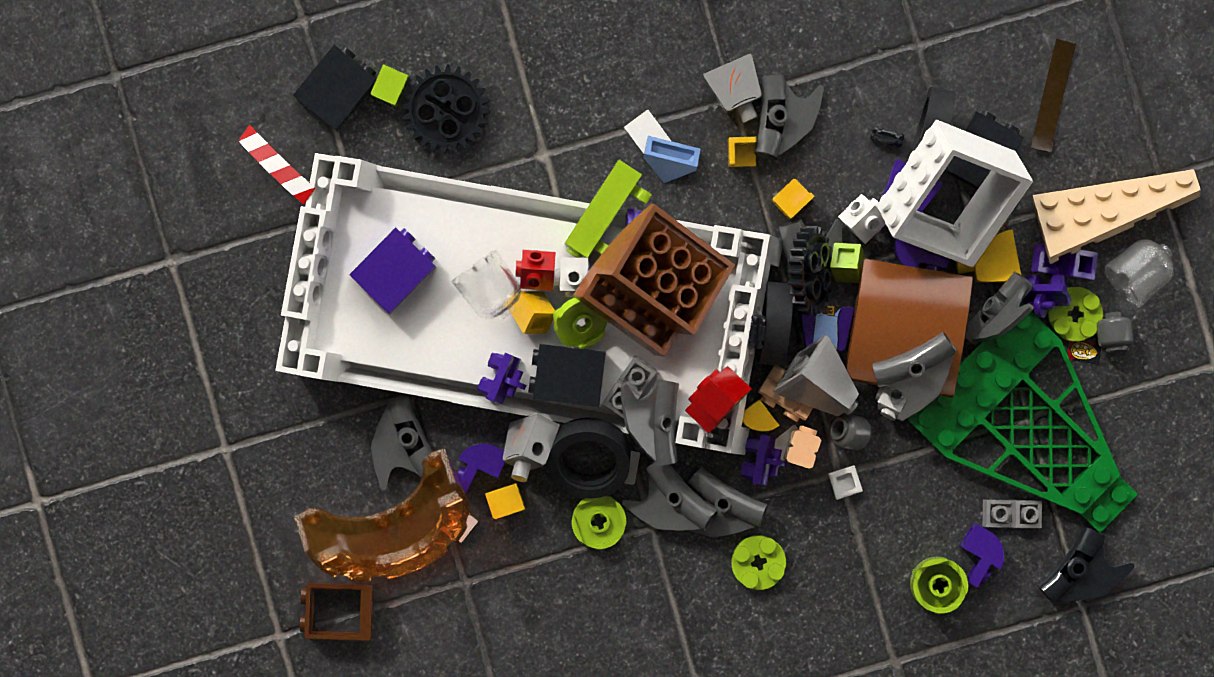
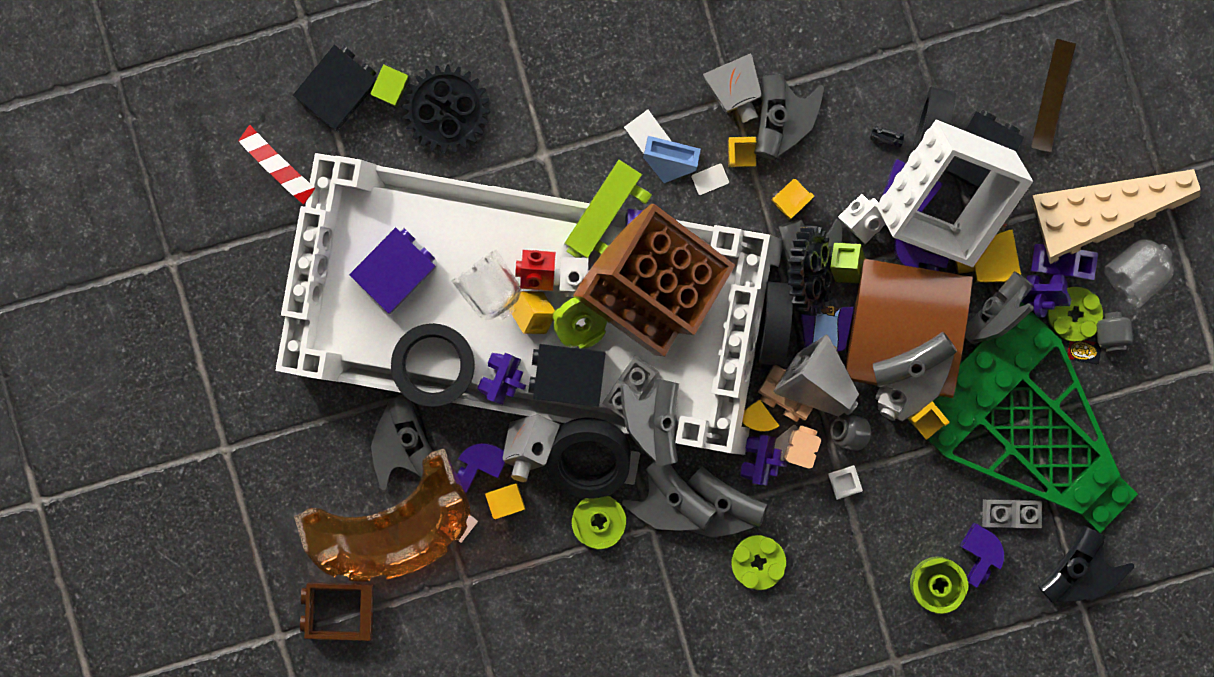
red brick [685,366,752,433] -> none
black piece [749,314,767,349] -> none
none -> black tyre [391,323,475,407]
none -> white sticker [691,164,729,195]
none -> yellow panel [908,401,950,440]

